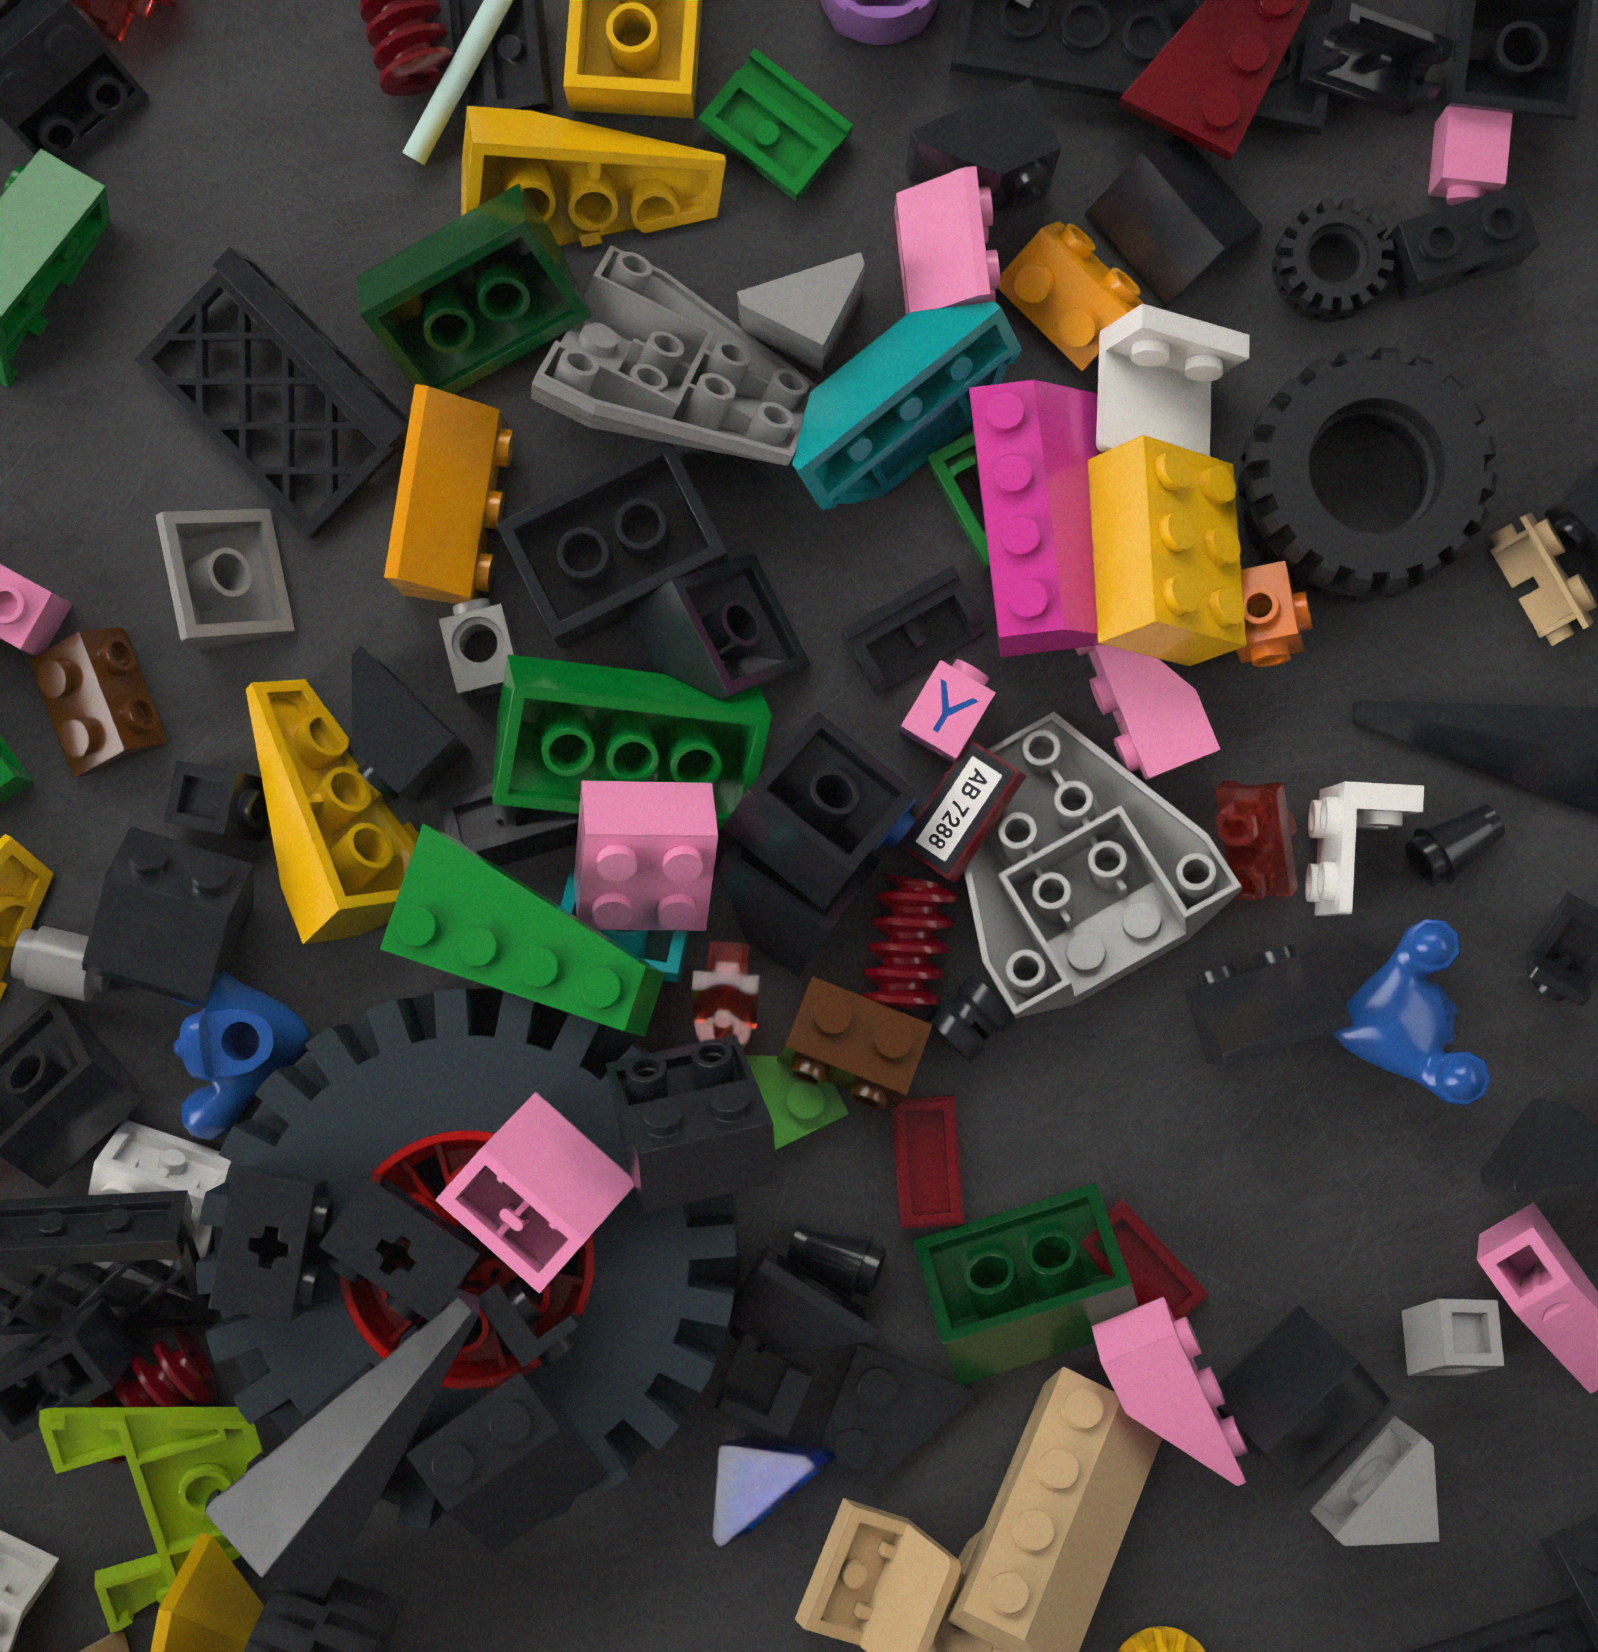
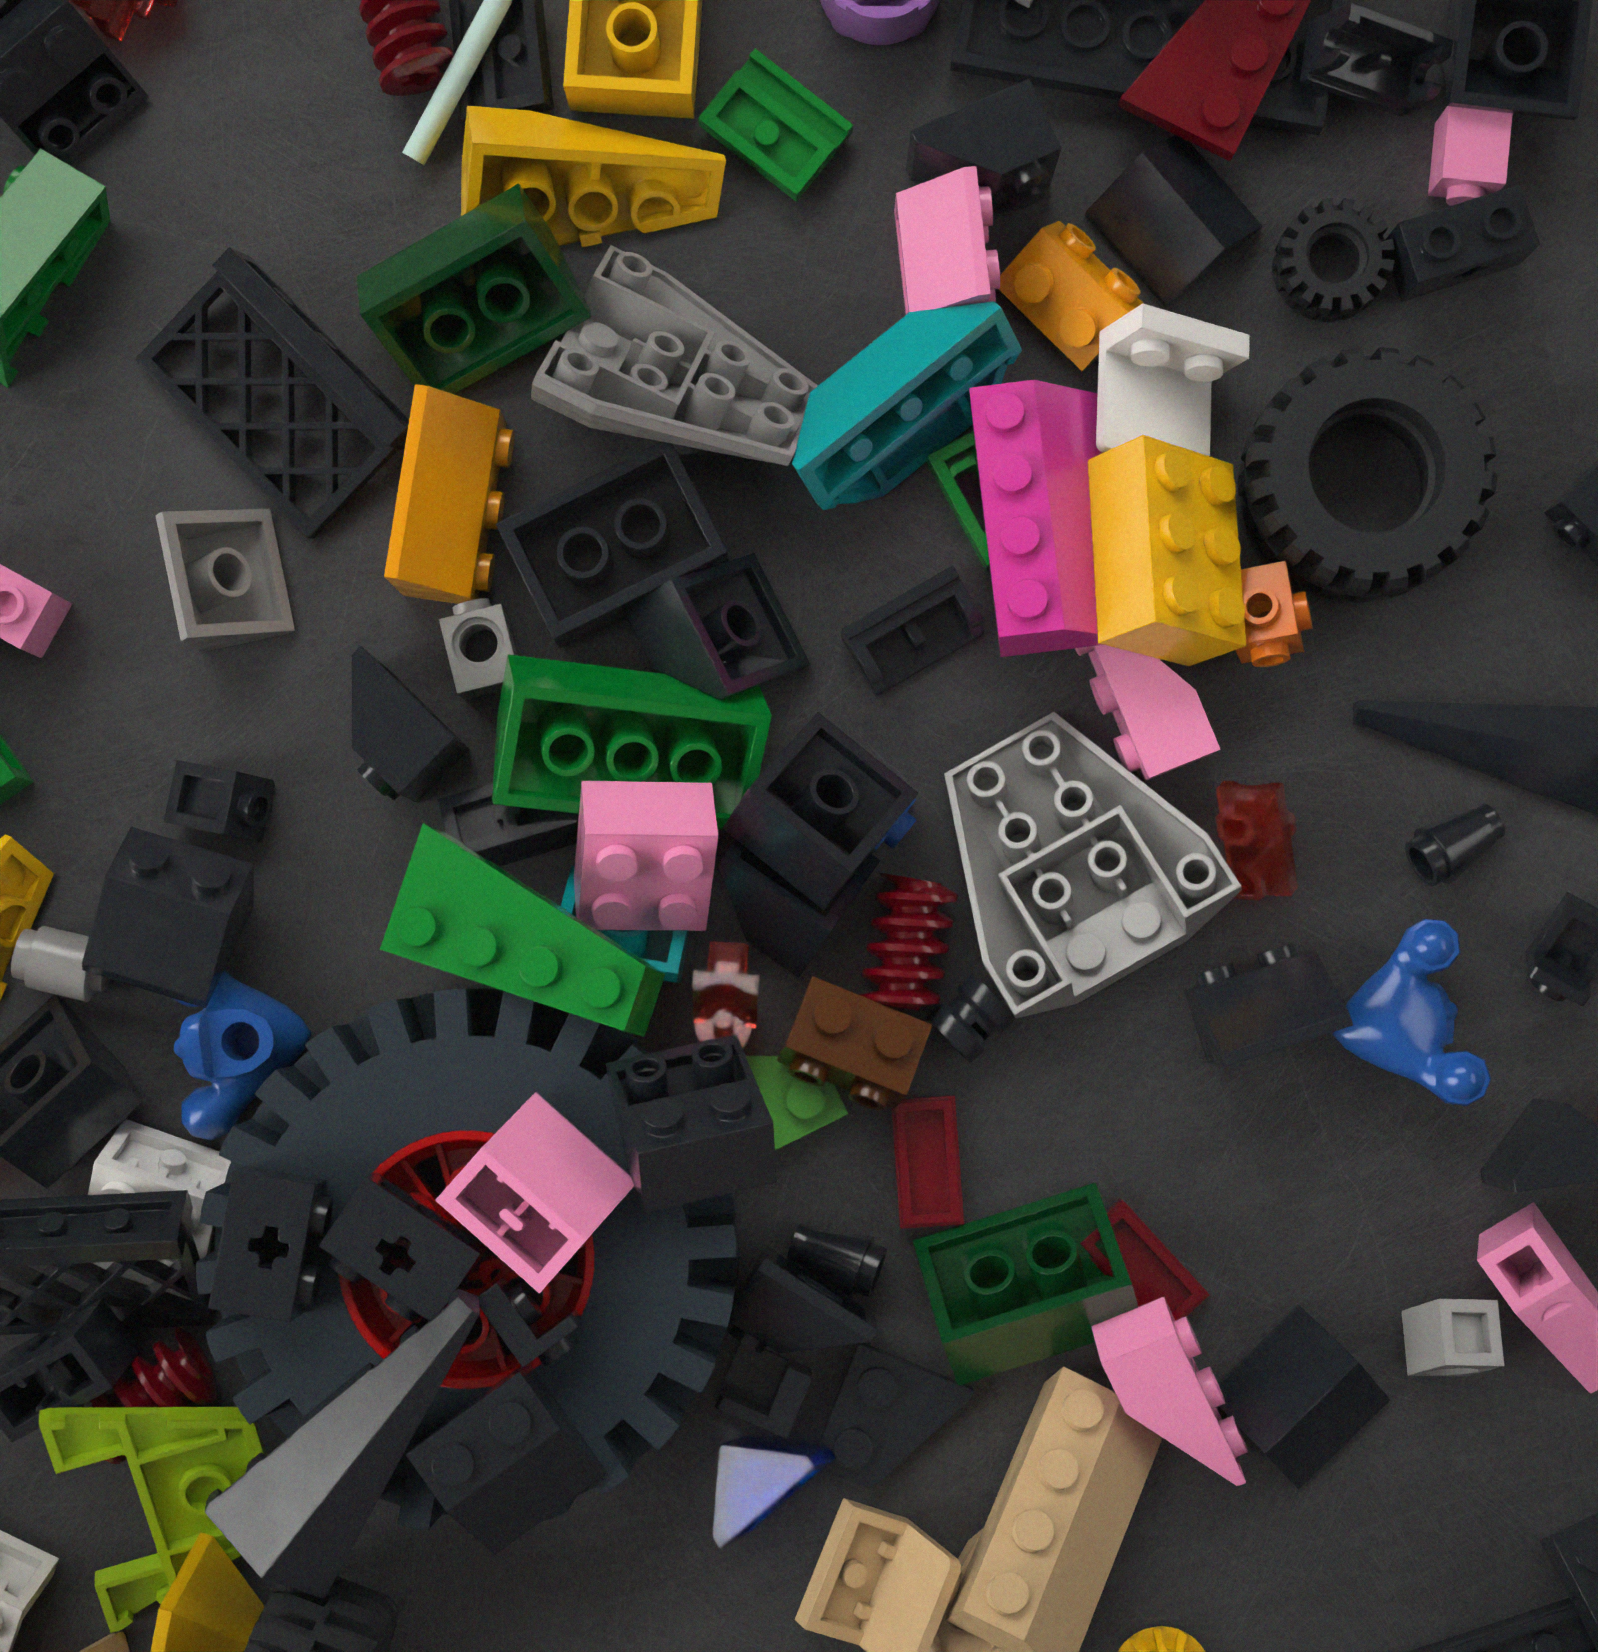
reddish brown bracket [28,627,167,778] -> none
yellow wedge [246,679,419,944] -> none
light grey slope [737,252,865,375] -> none
bright pink brick [899,659,996,764] -> none
tile [899,739,1027,883] -> none
white bracket [1305,781,1424,916] -> none
light grey slope [1310,1416,1439,1546] -> none
tan hinge [1489,513,1597,646] -> none

